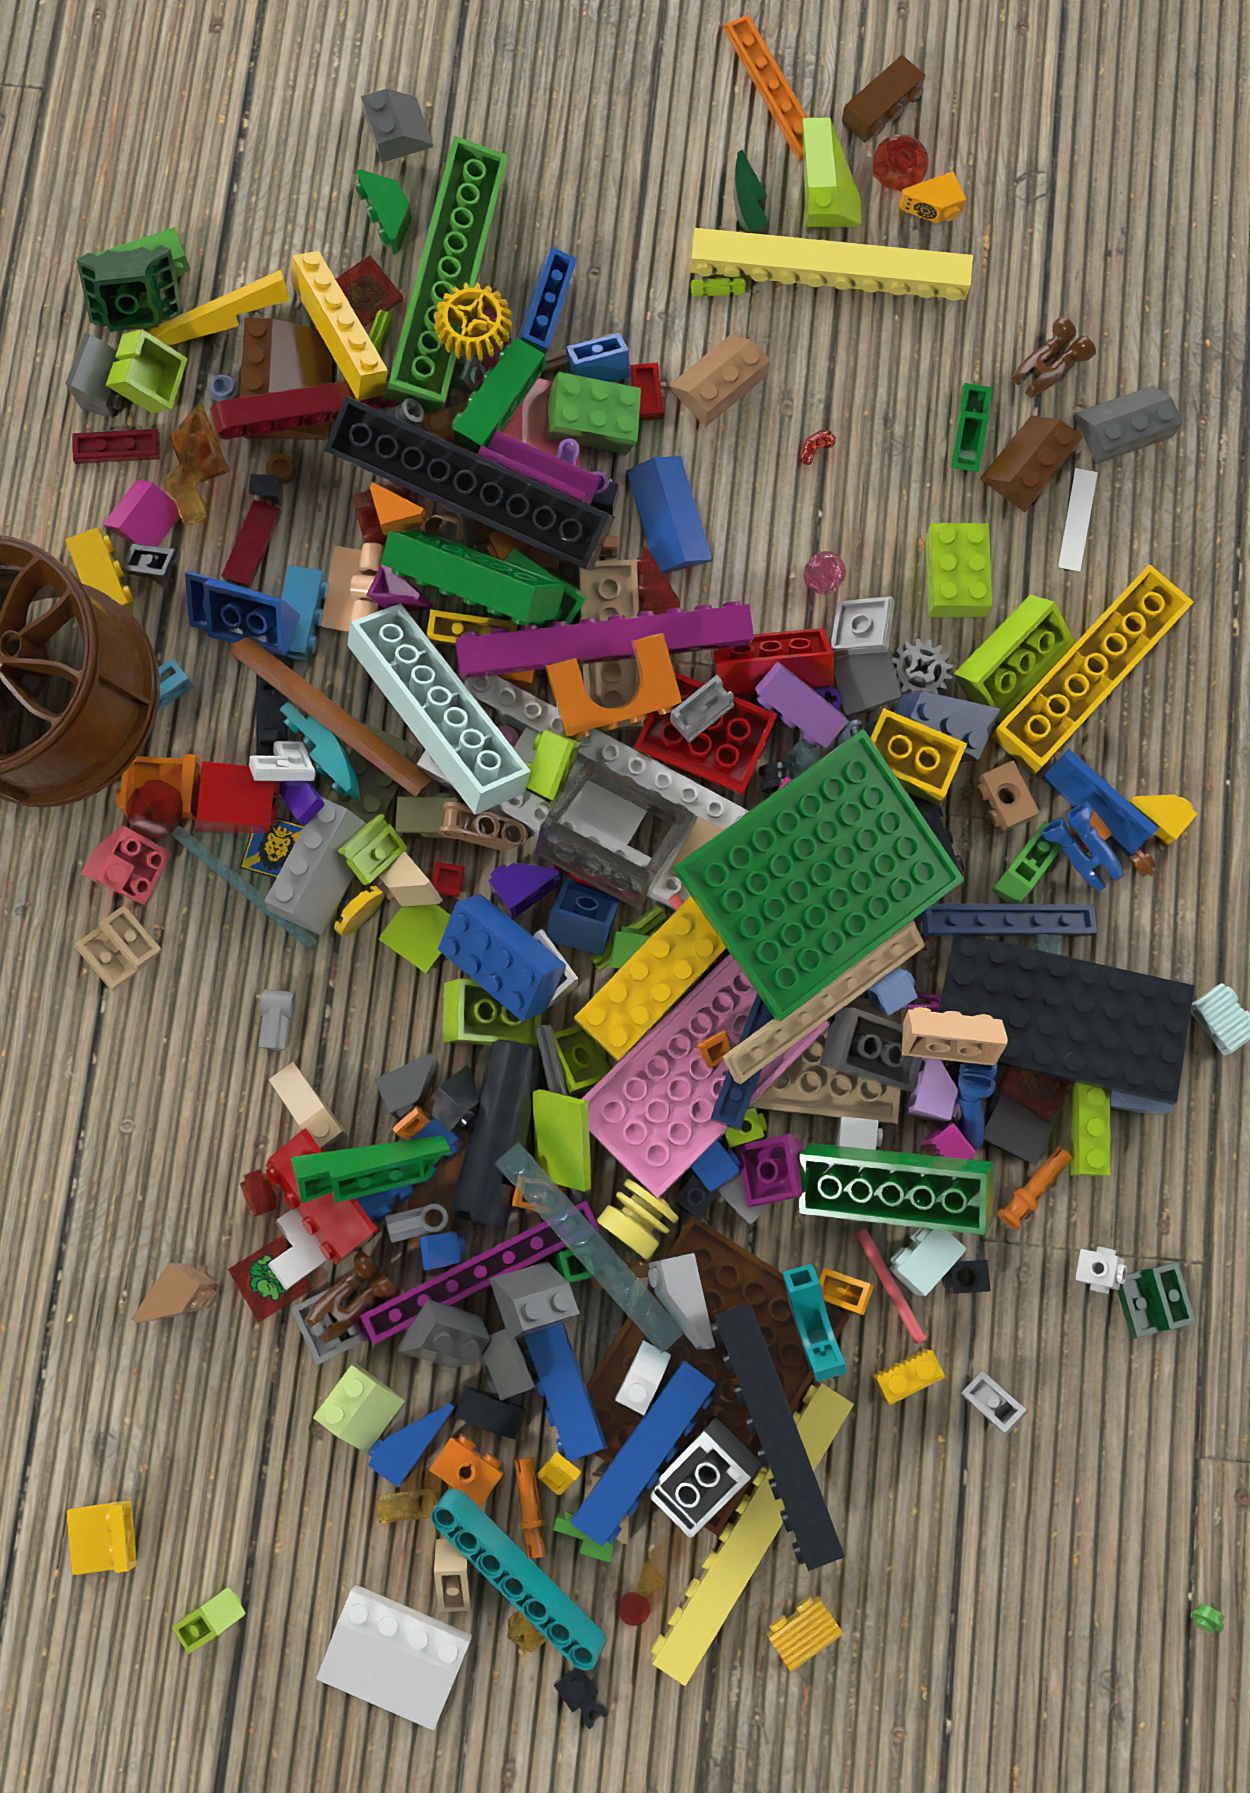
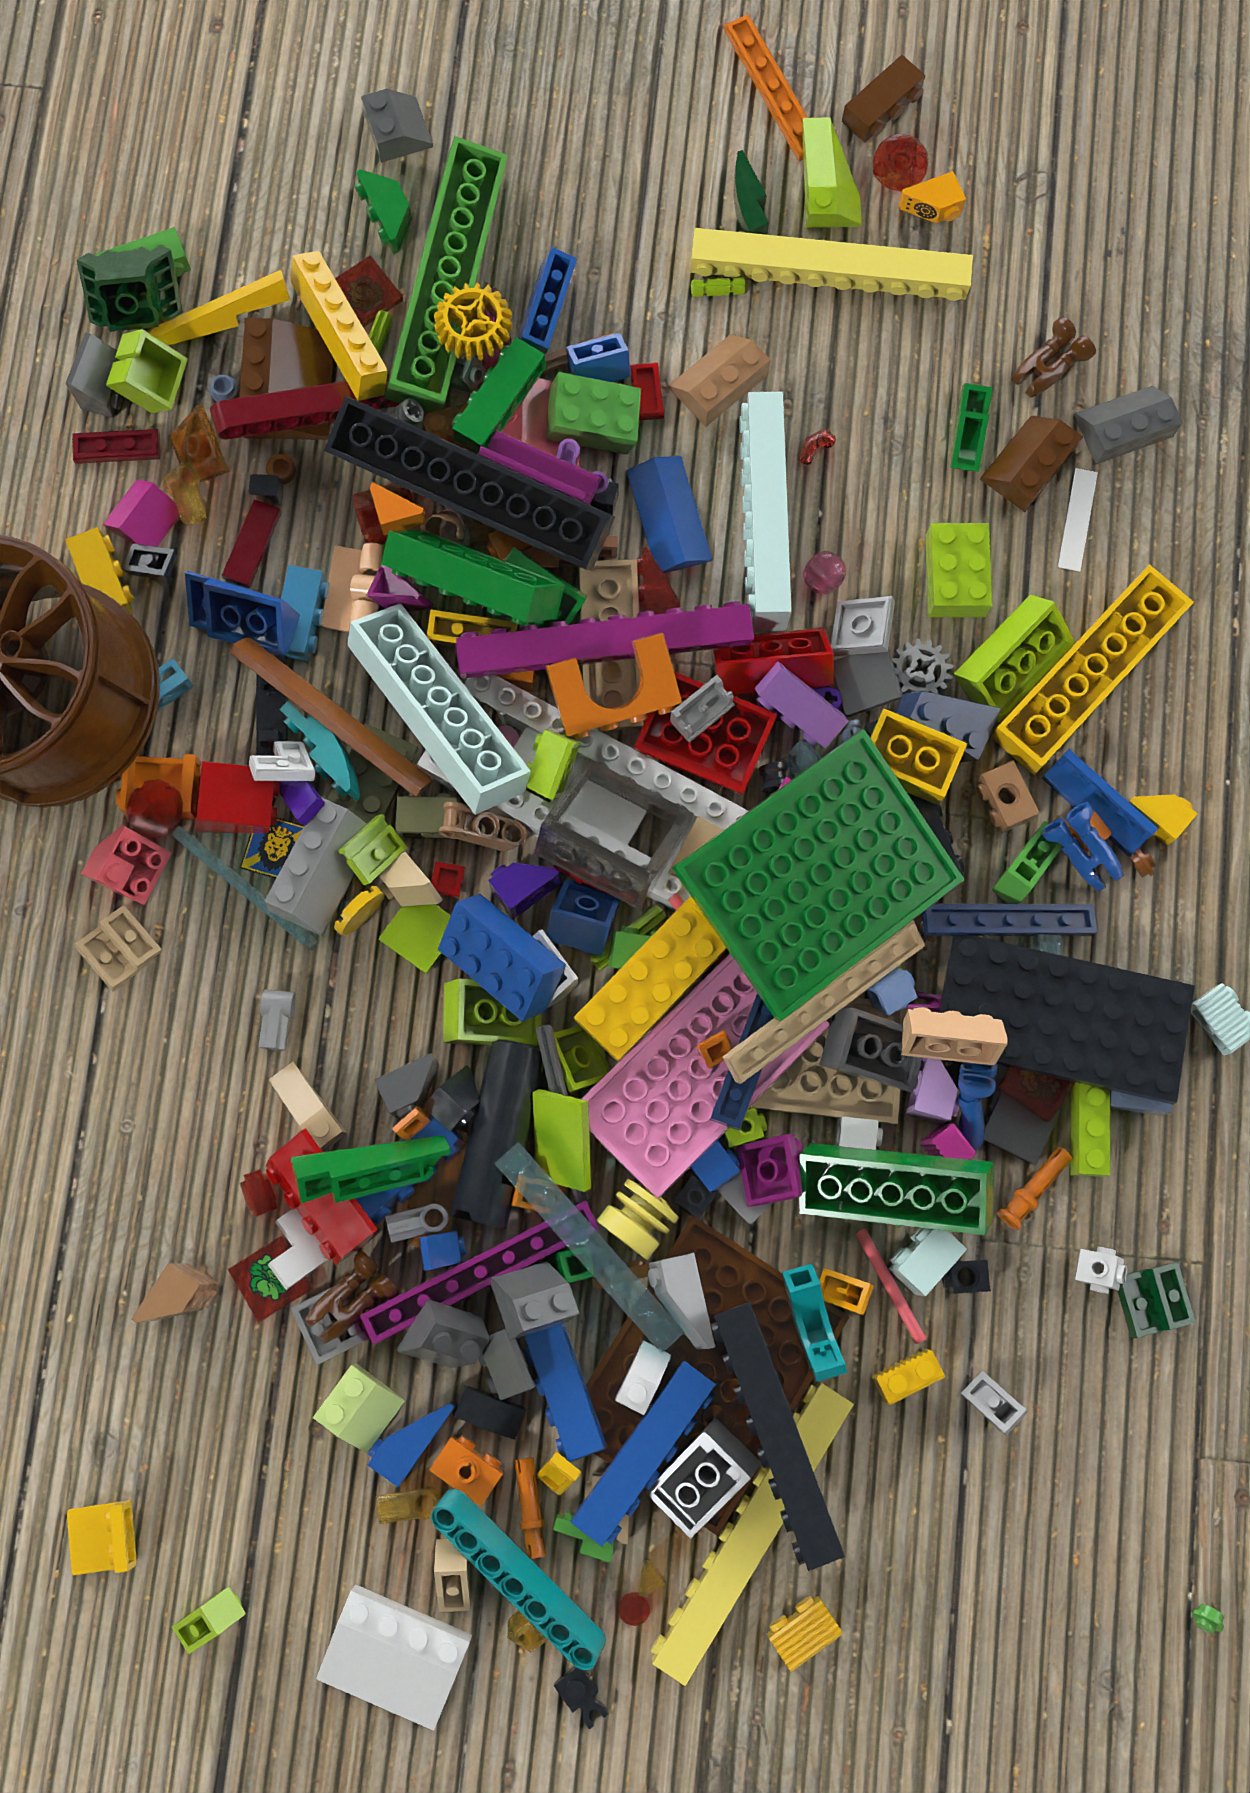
none -> light aqua brick [739,392,791,632]

